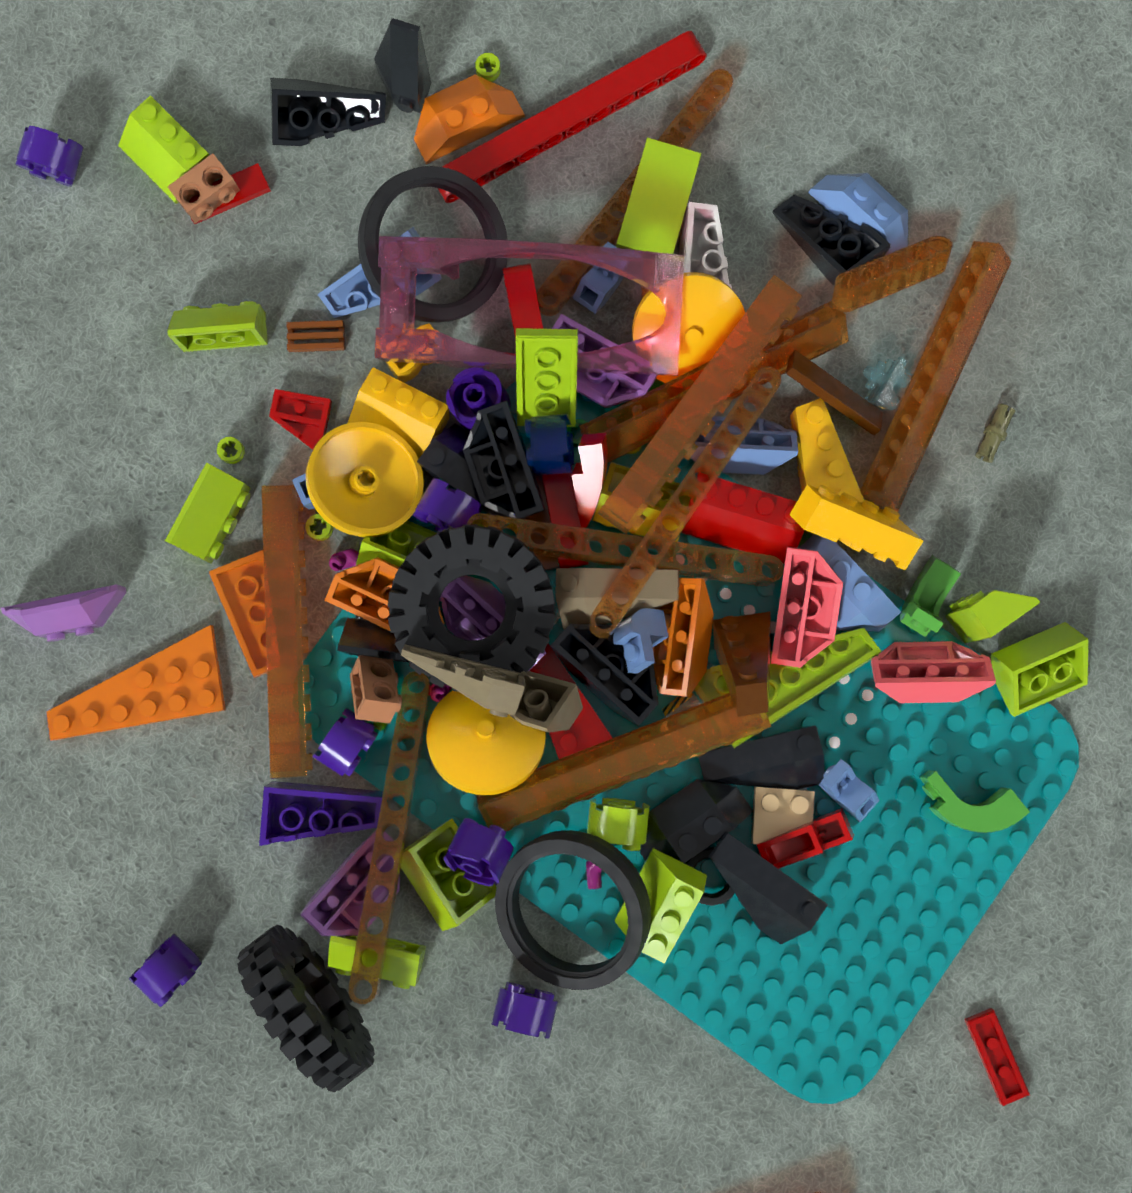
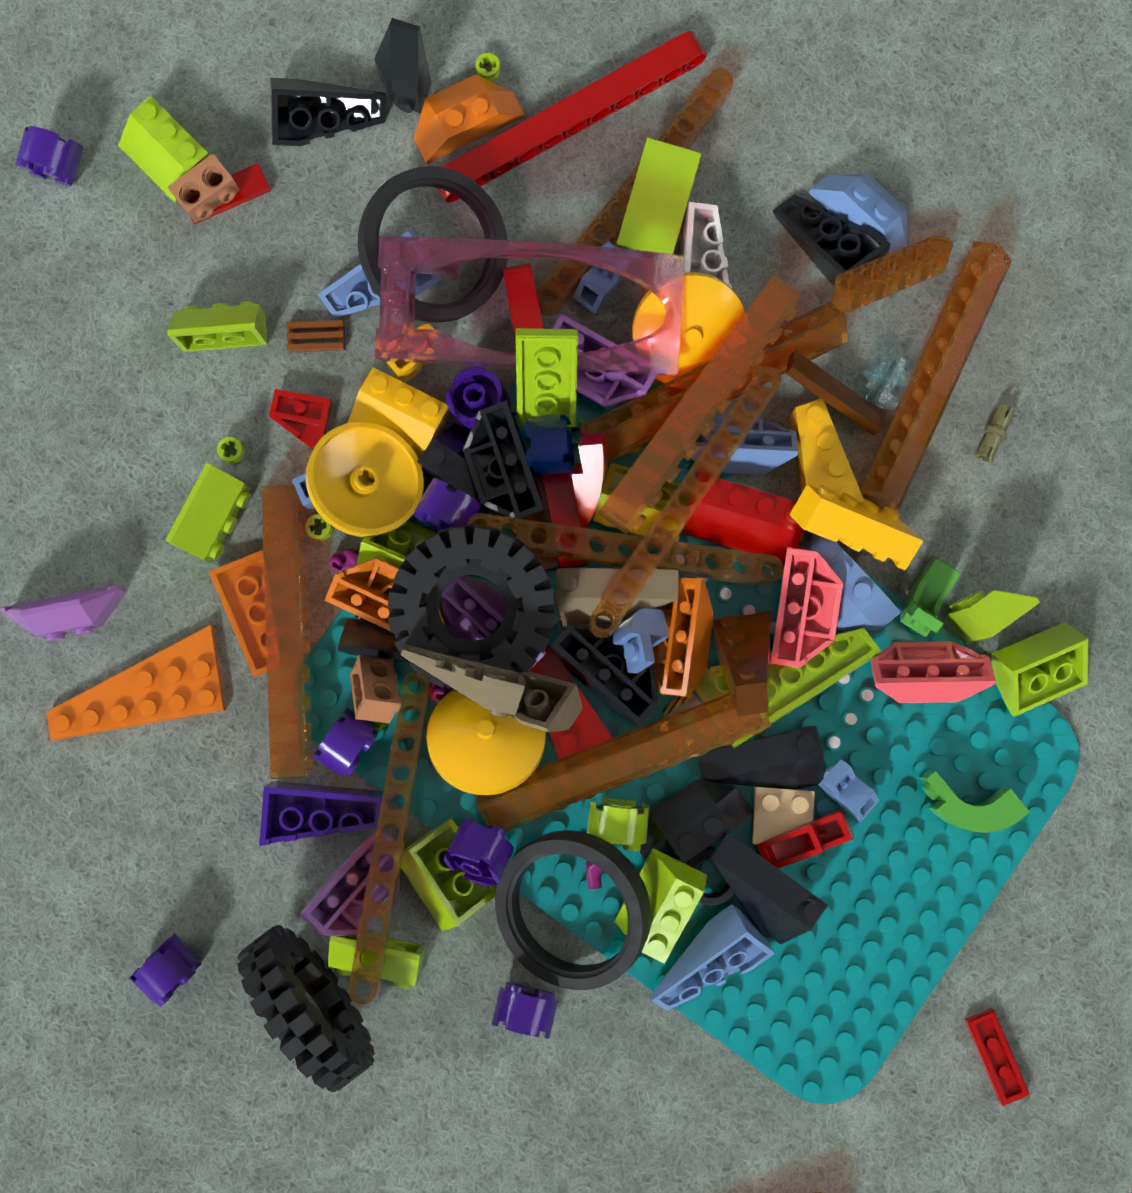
none -> medium blue wedge [649,904,775,1011]

